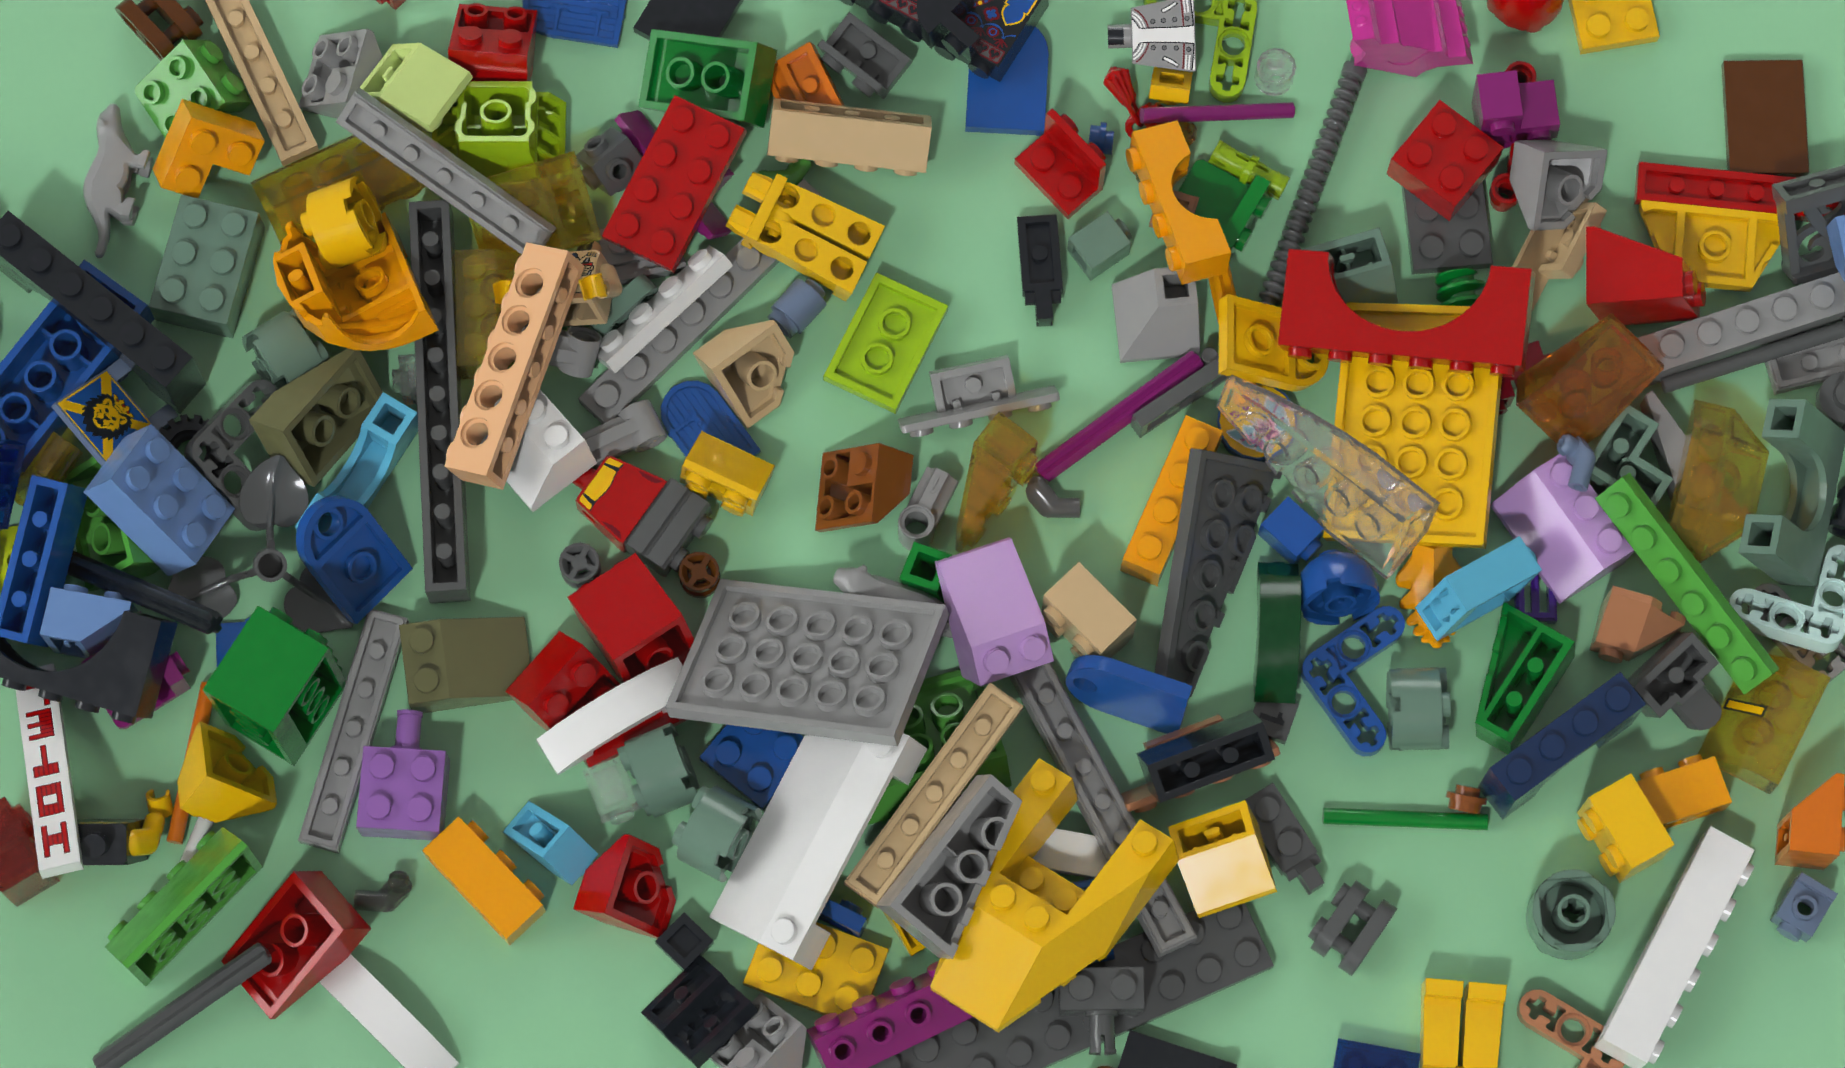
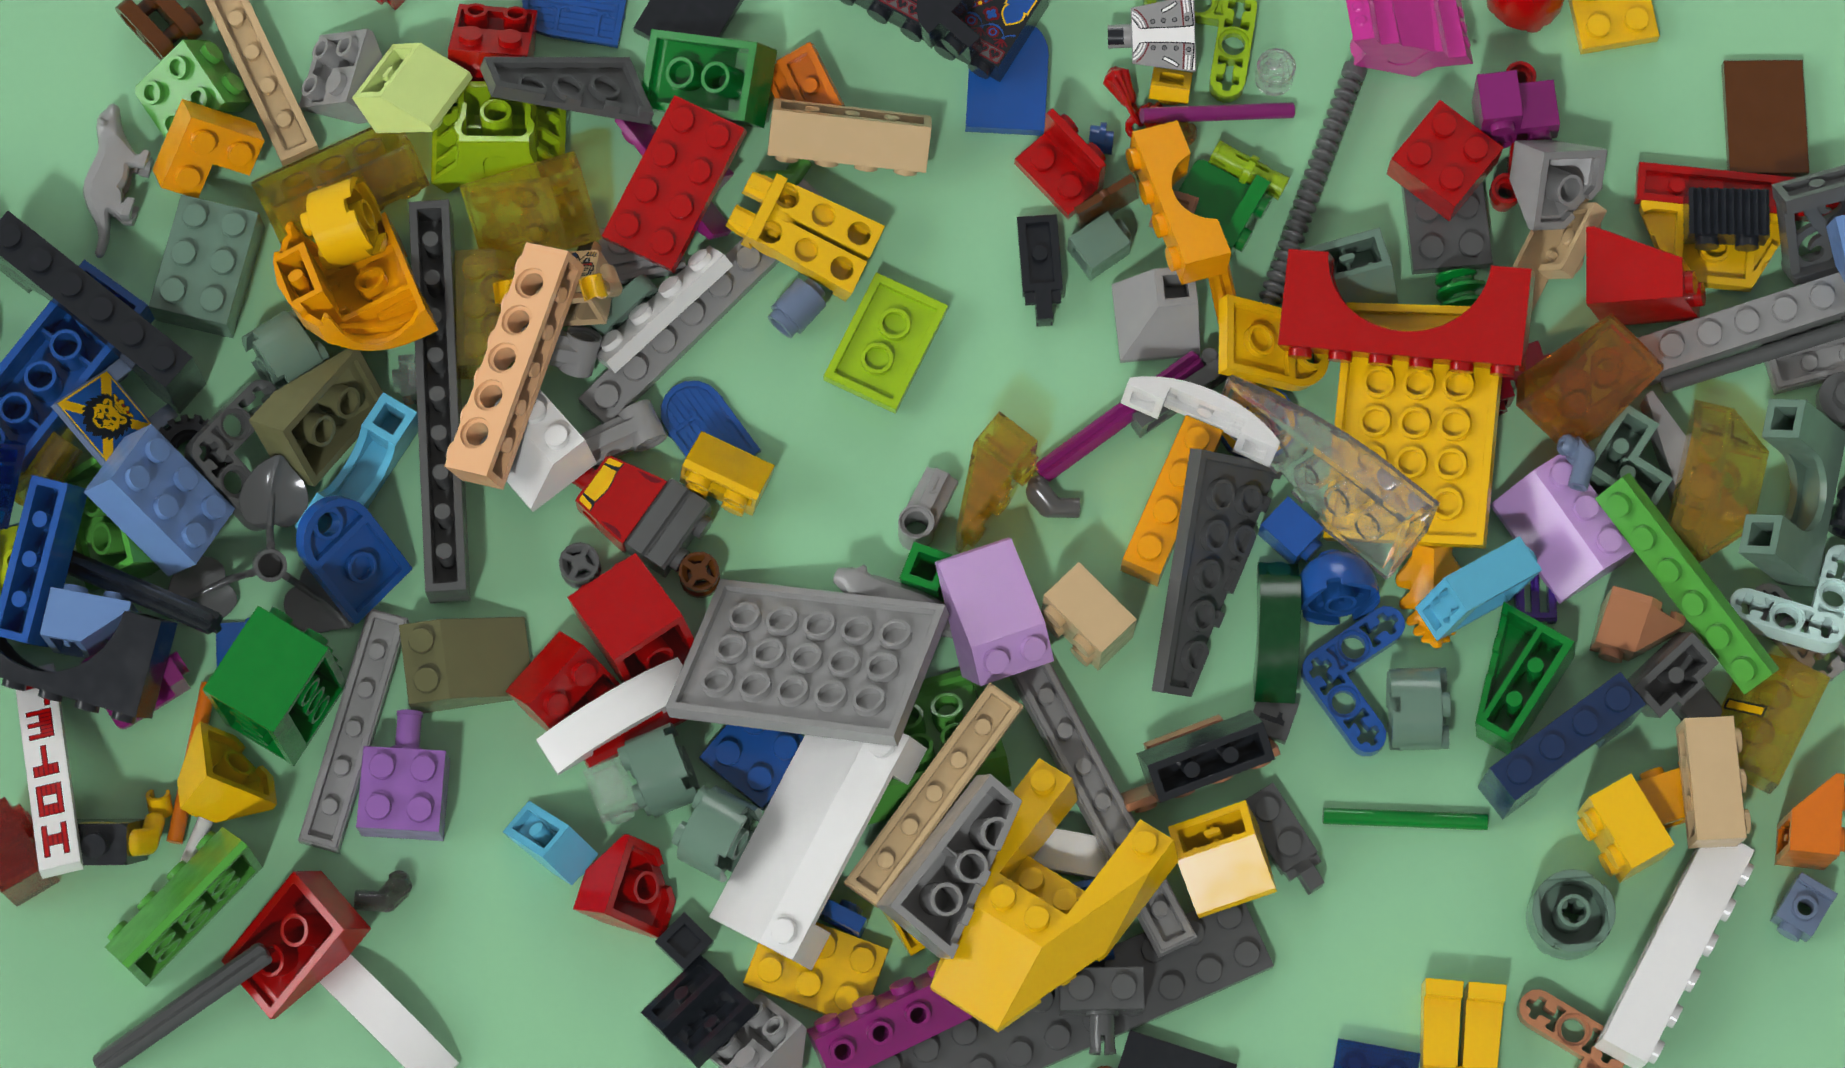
light grey tile [336,87,557,255] -> none
light orange brick [422,816,546,946] -> none
dark grey brick [575,126,642,196] -> none
tan slope [693,320,794,429] -> none
dark orange slope [815,443,914,532] -> none
dark grey bracket [817,12,913,99] -> none
light grey bracket [898,355,1060,437] -> none
blue tile [1065,655,1193,734] -> none
dark grey brick [1308,881,1398,976] -> none
dark orange plate [1446,784,1487,814] -> none
none -> dark grey wing [480,57,654,125]
none -> reddish brown piece [1074,174,1139,229]
none -> white slope [1121,376,1280,468]
none -> tan brick [1675,716,1751,849]
none -> black brick [1683,187,1770,252]

